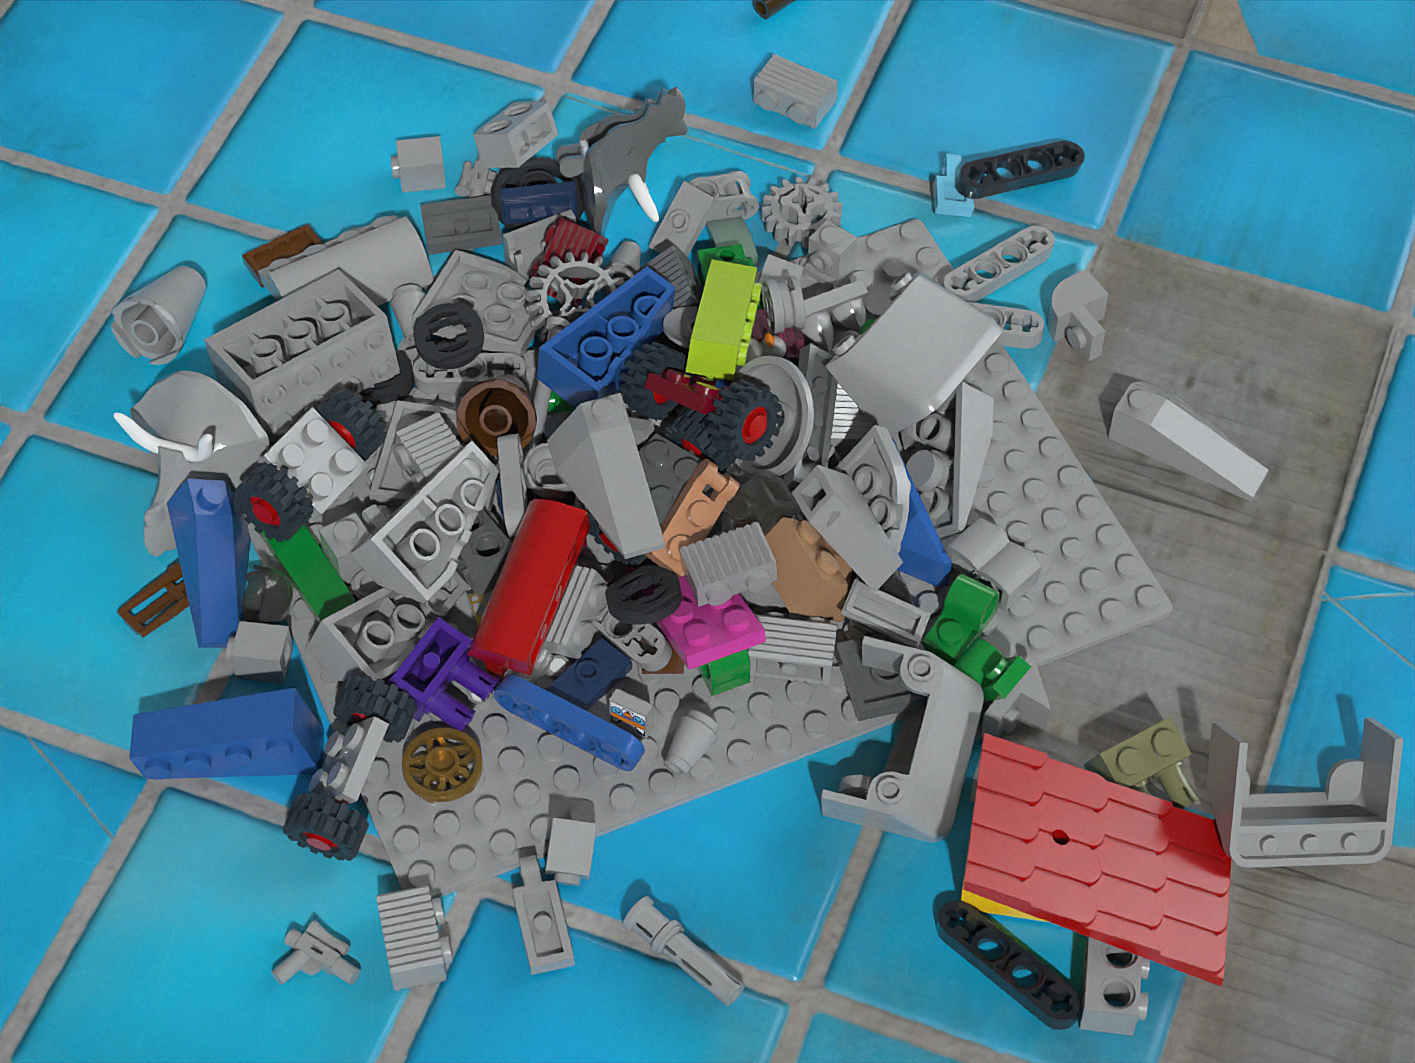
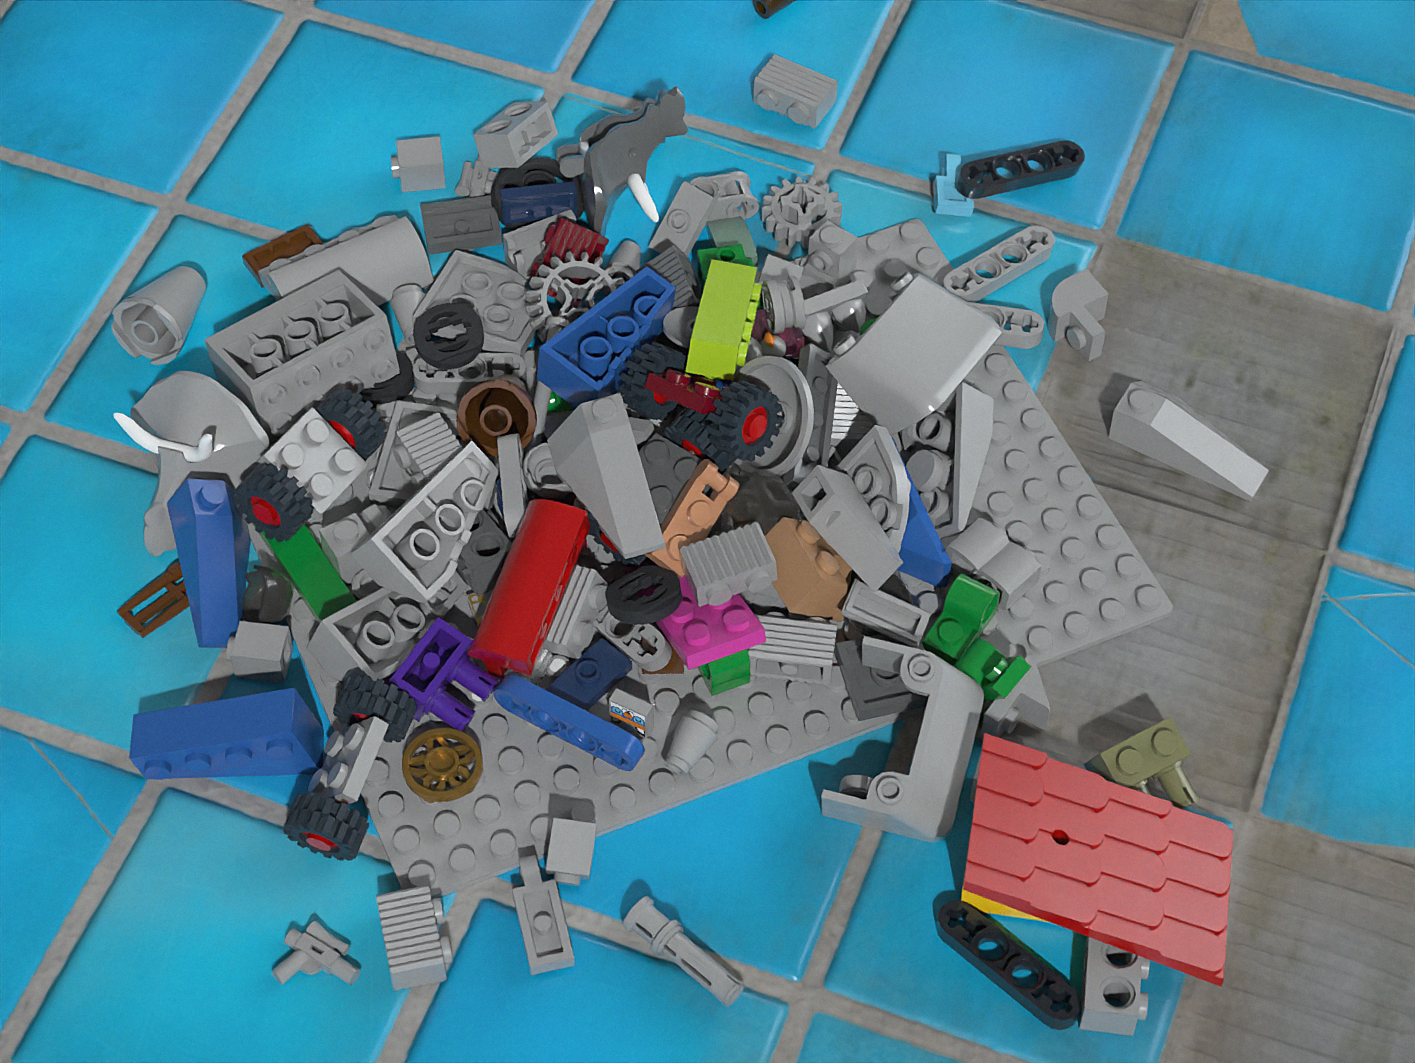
light grey windscreen [1206,717,1403,868] -> none

